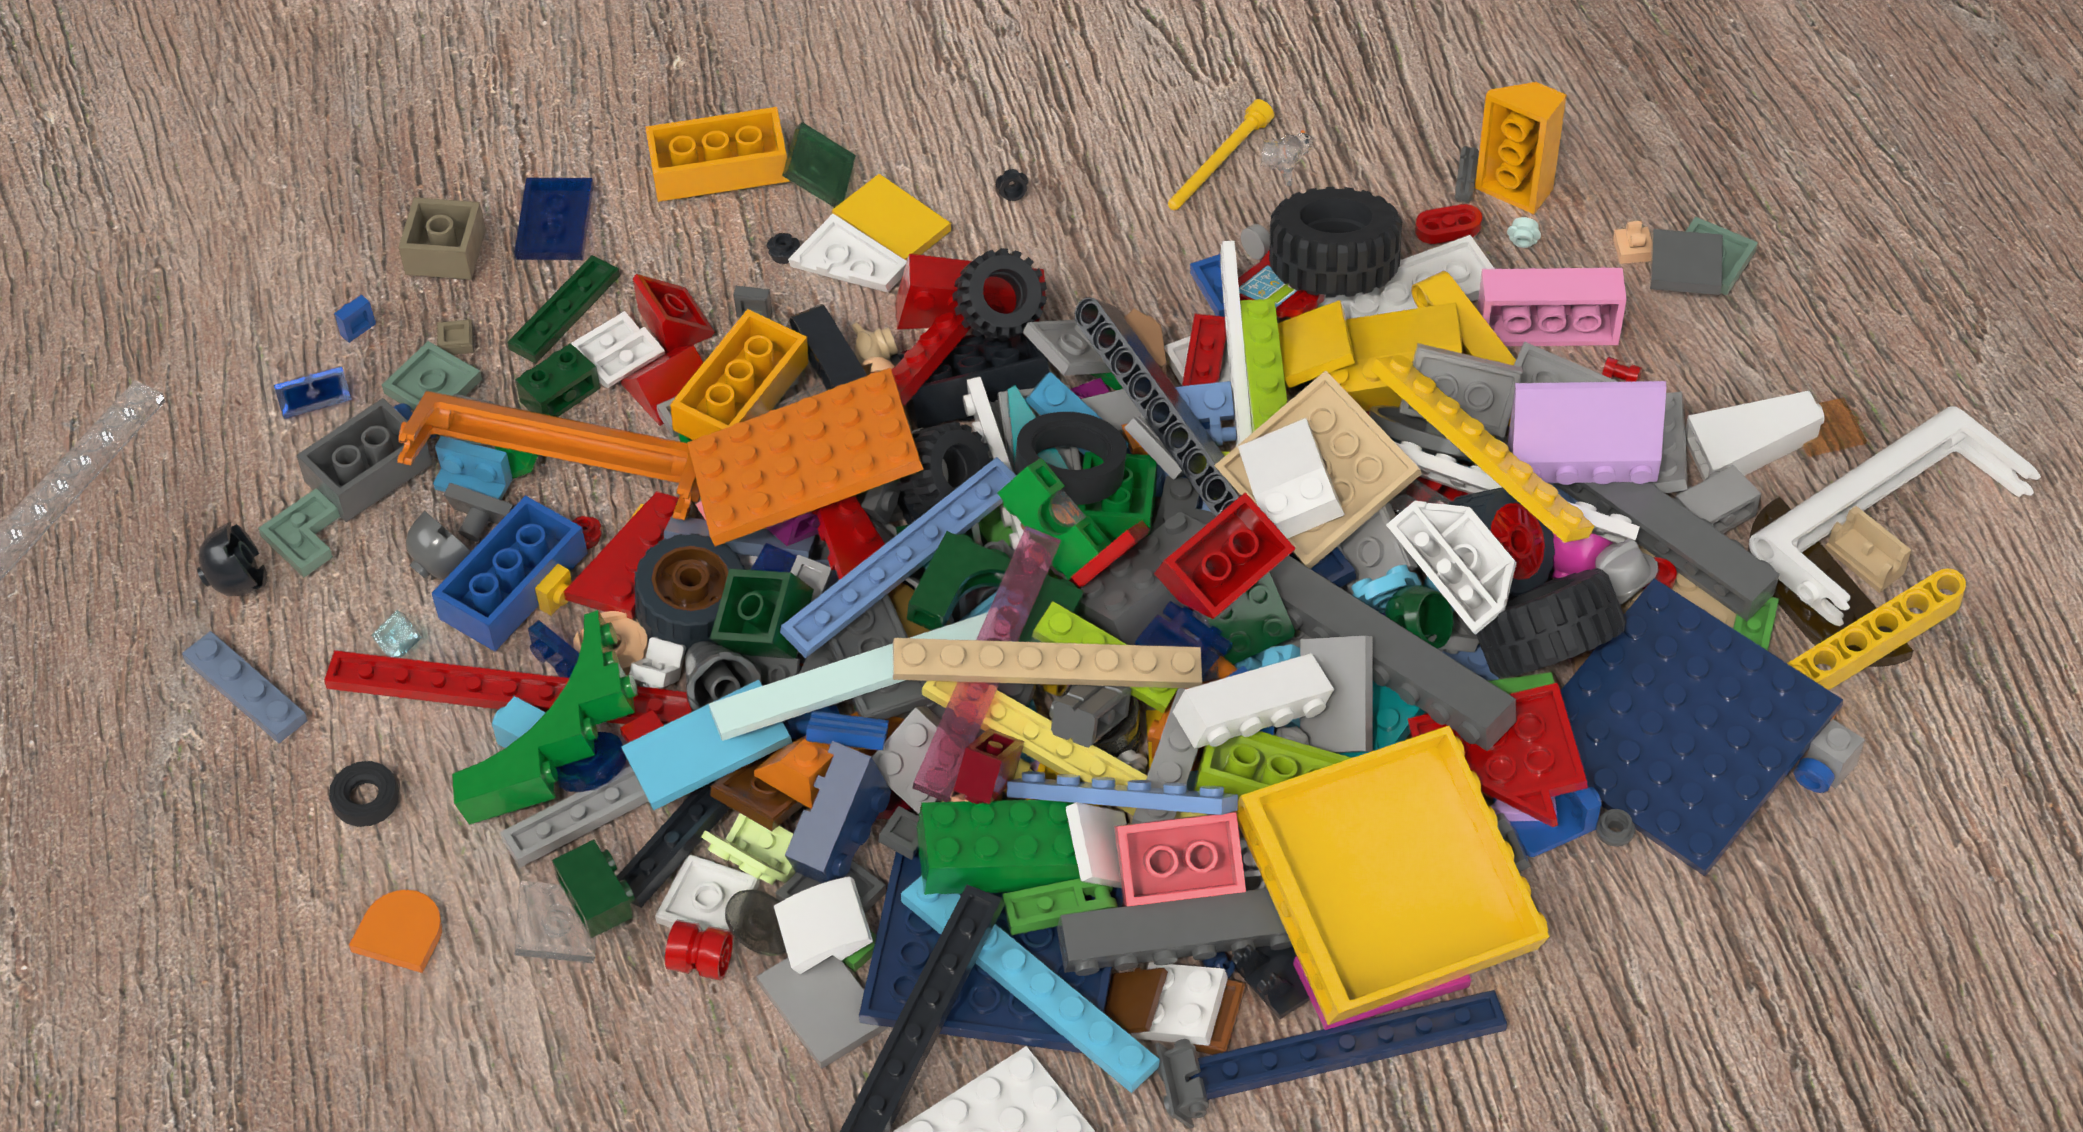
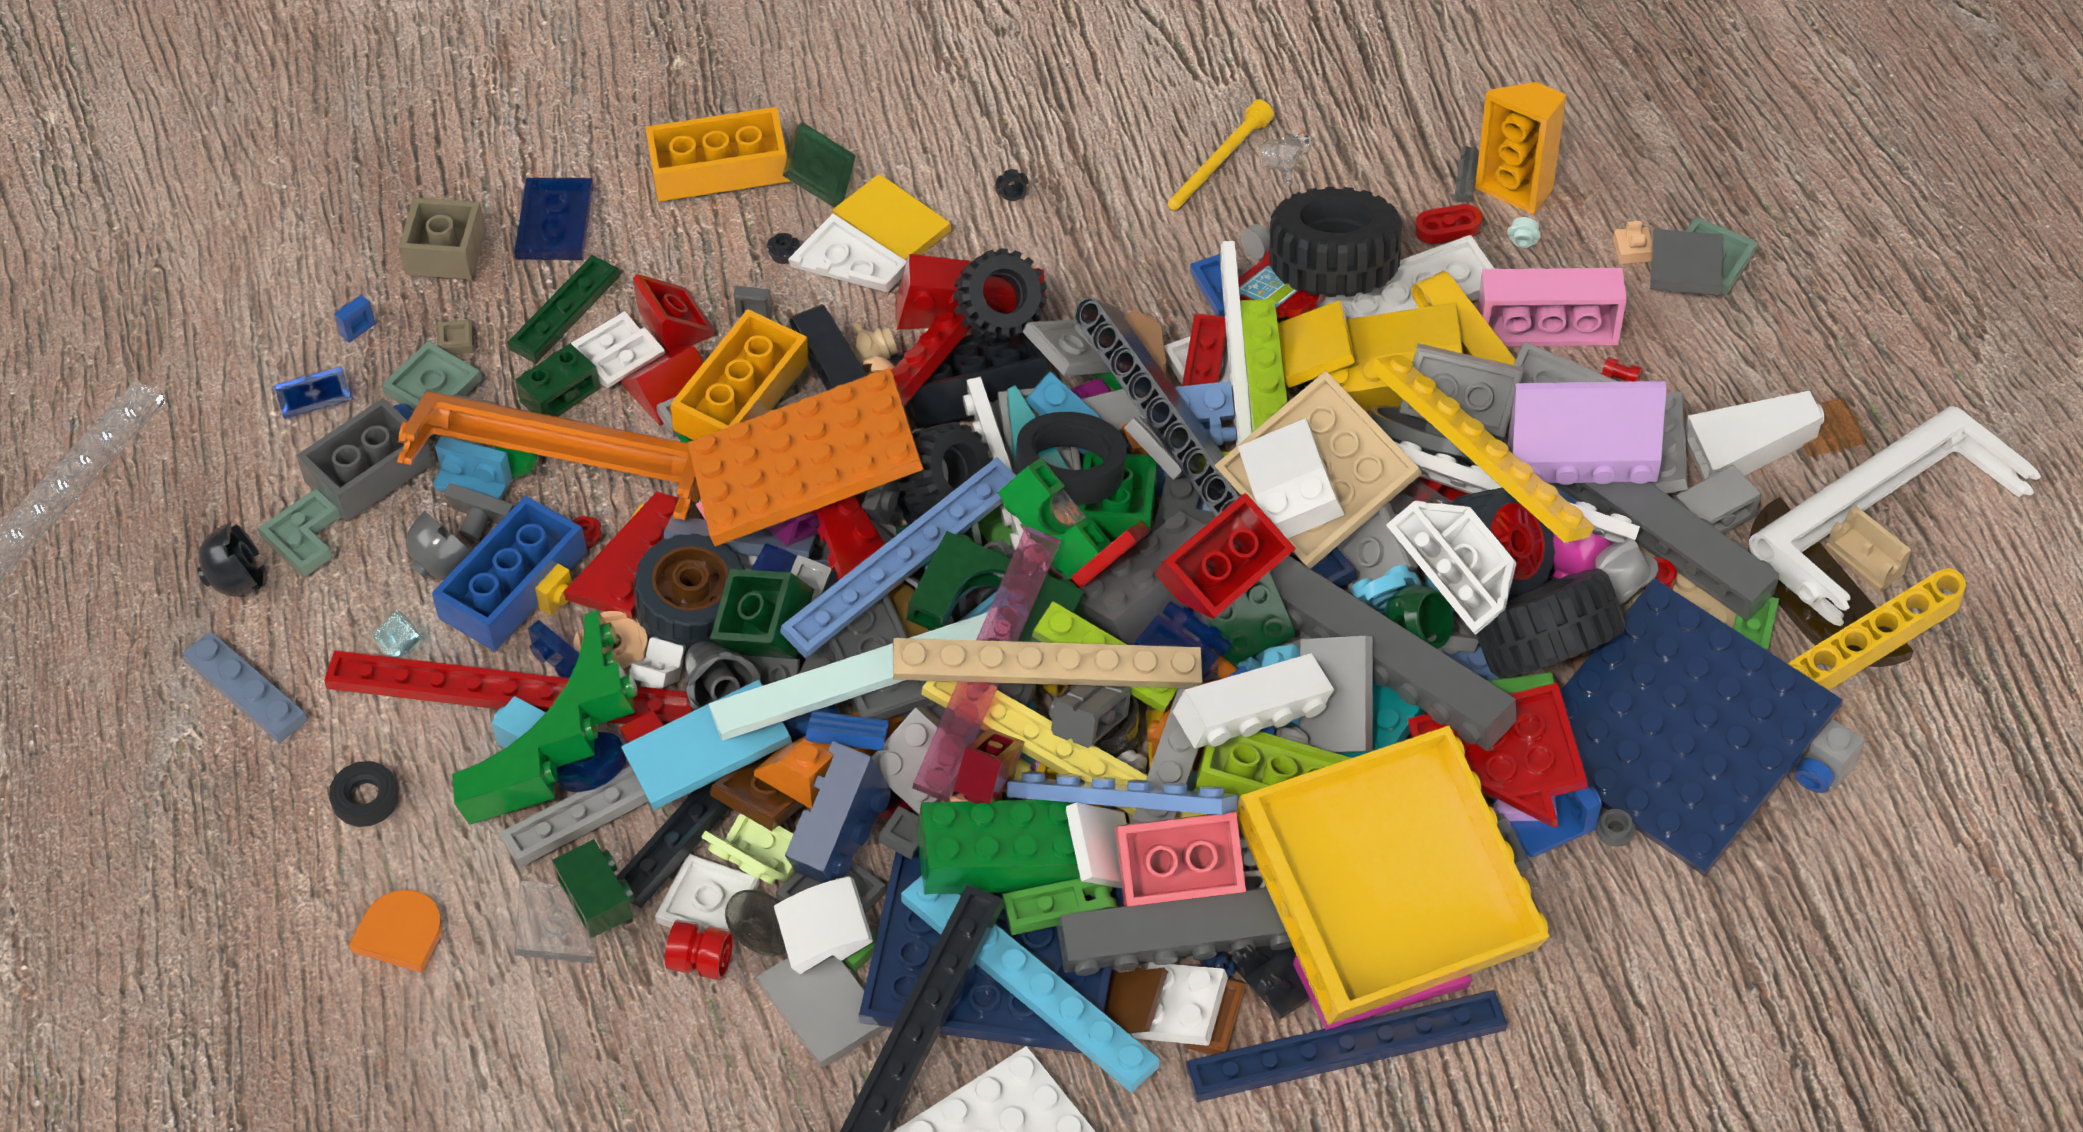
dark grey hinge [1155,1039,1209,1129] -> none

